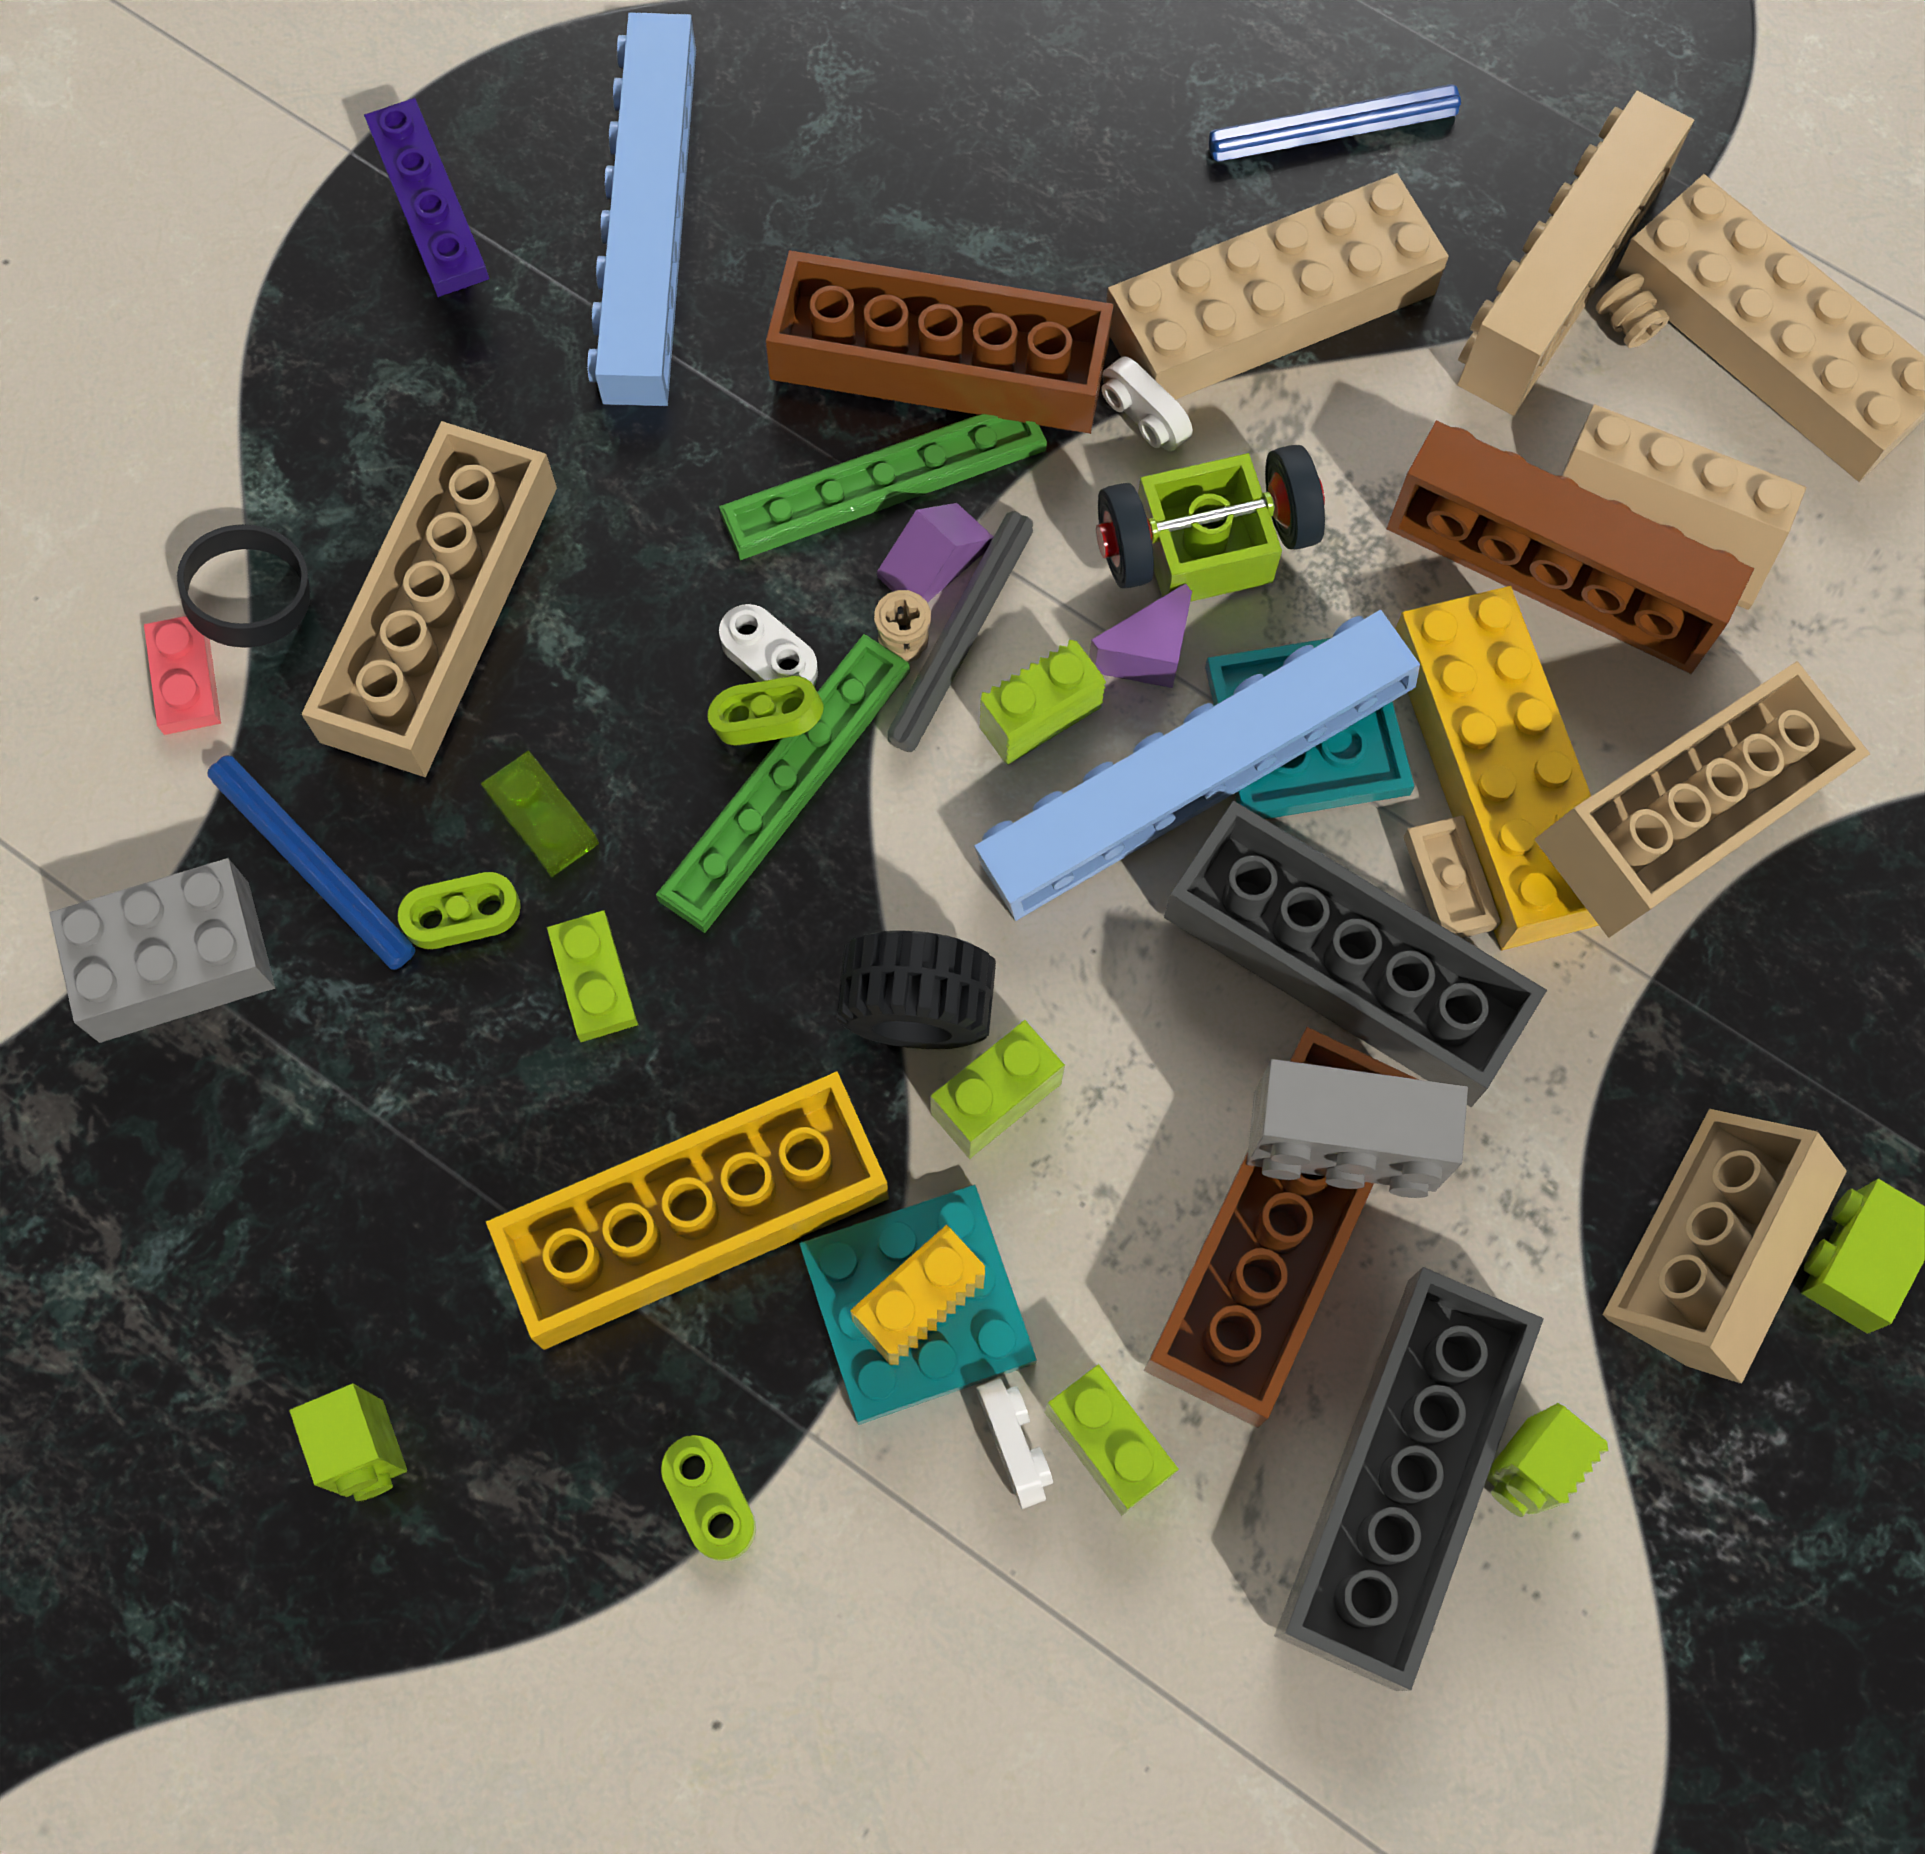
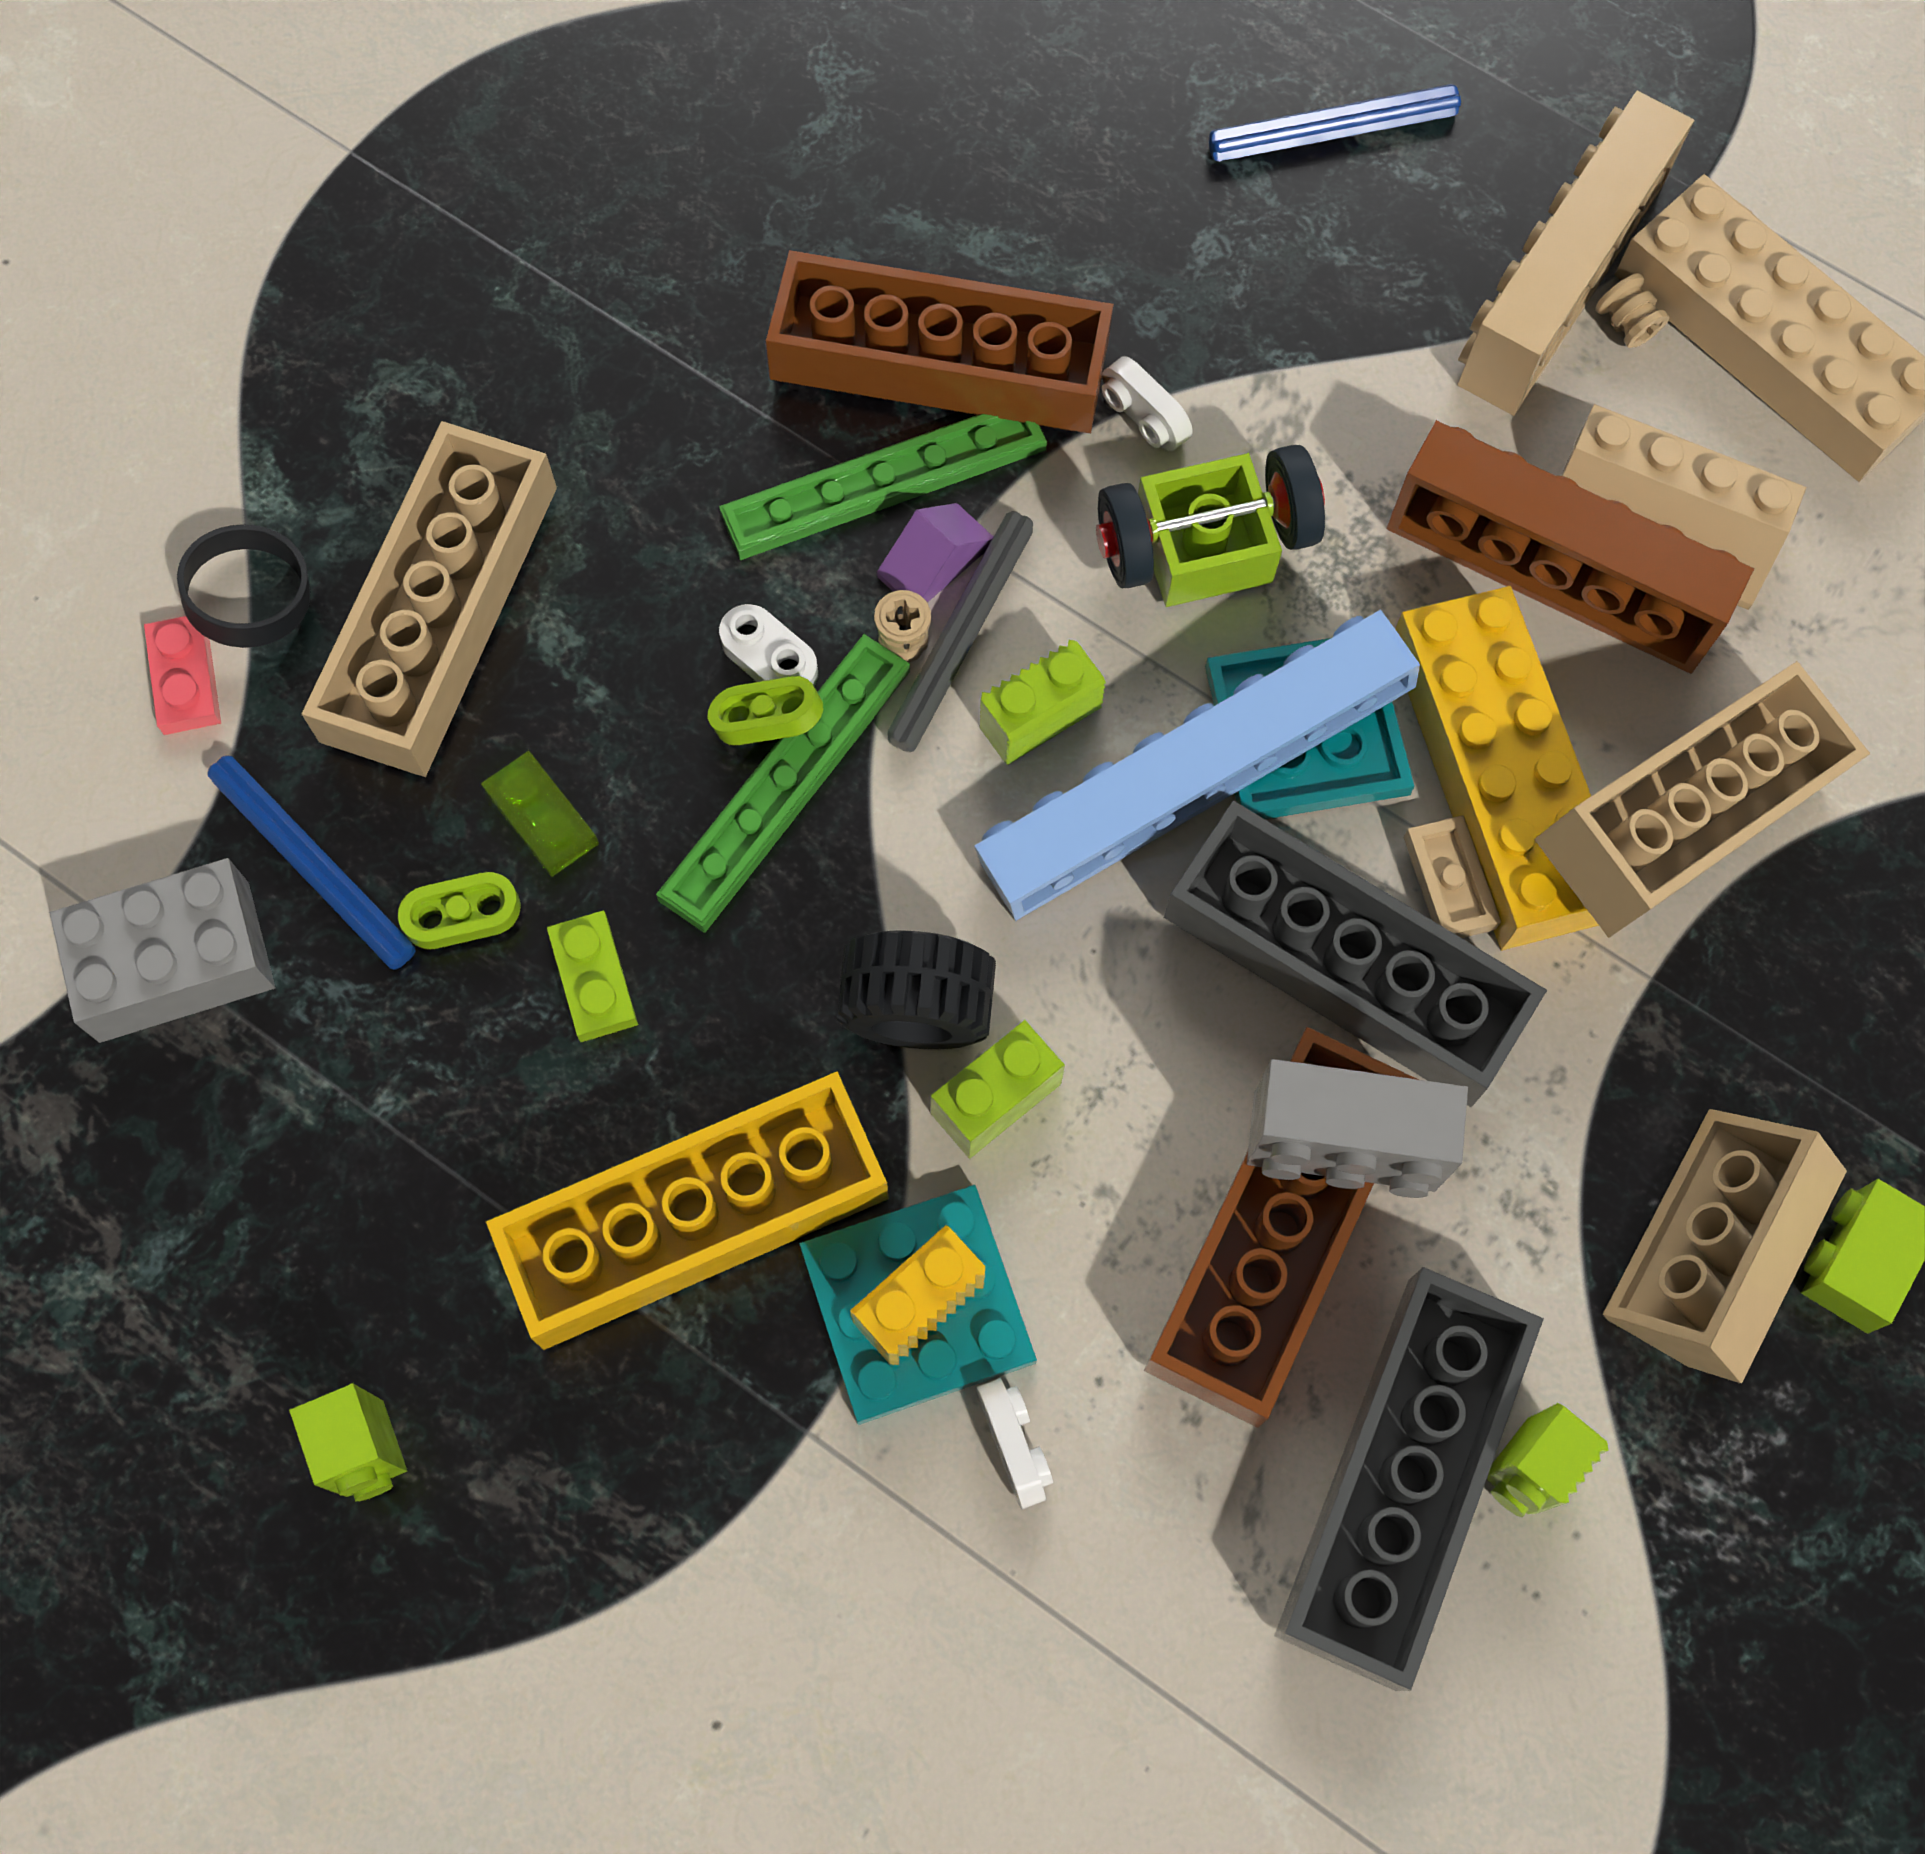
dark purple plate [364,98,489,297] -> none
light blue brick [588,13,696,406] -> none
lime plate [661,1435,756,1561] -> none
lime brick [1044,1364,1179,1516] -> none
medium lavender slope [1089,583,1192,688] -> none
tan brick [1106,173,1449,400] -> none

